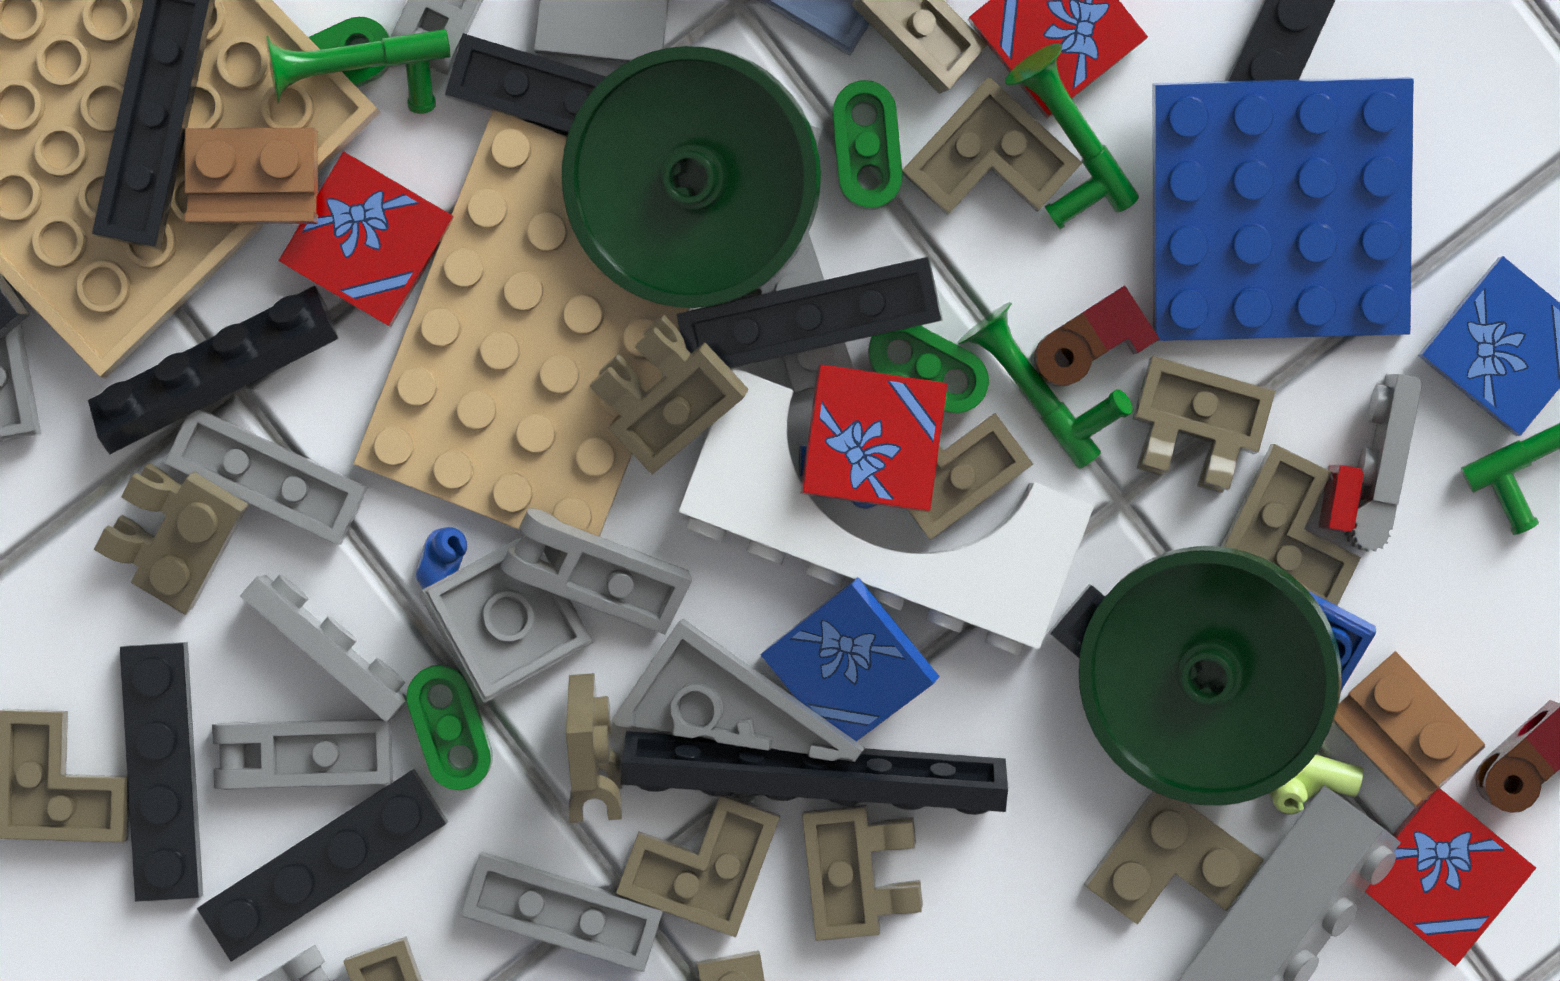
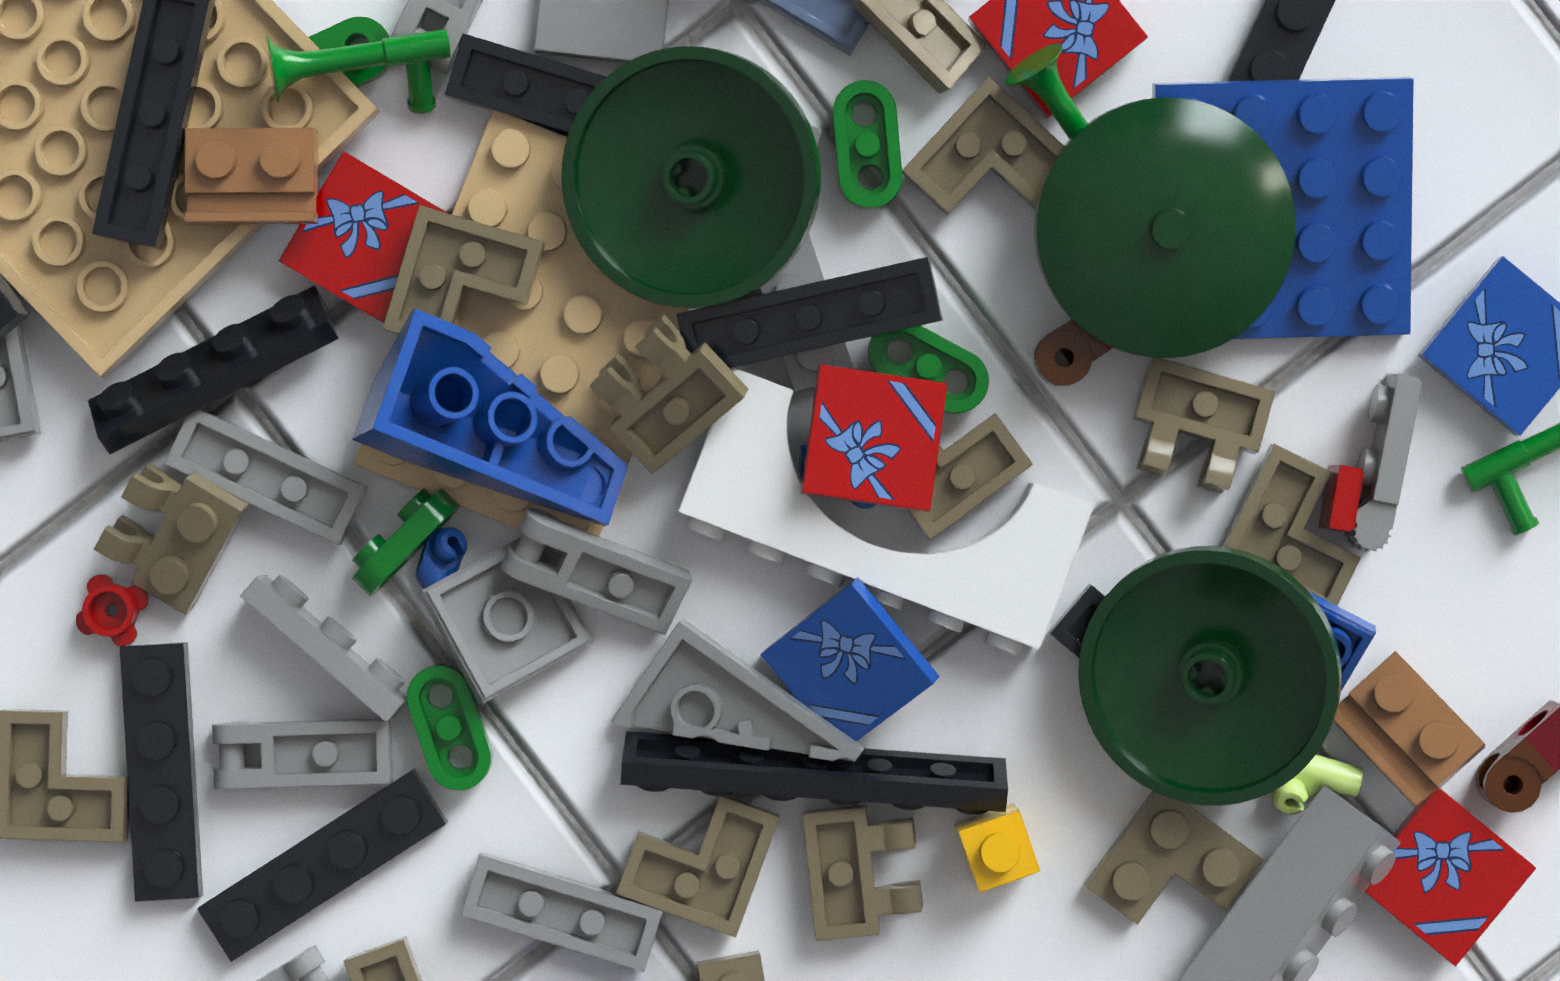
dark tan plate [566,673,622,823] -> none
green piece [958,302,1133,469] -> none
none -> red plate [76,574,149,646]
none -> blue wedge [352,308,629,526]
none -> green plate [352,488,460,597]
none -> dark tan plate [383,205,545,334]
none -> yellow brick [954,803,1041,892]
none -> dark green dish [1034,97,1296,358]

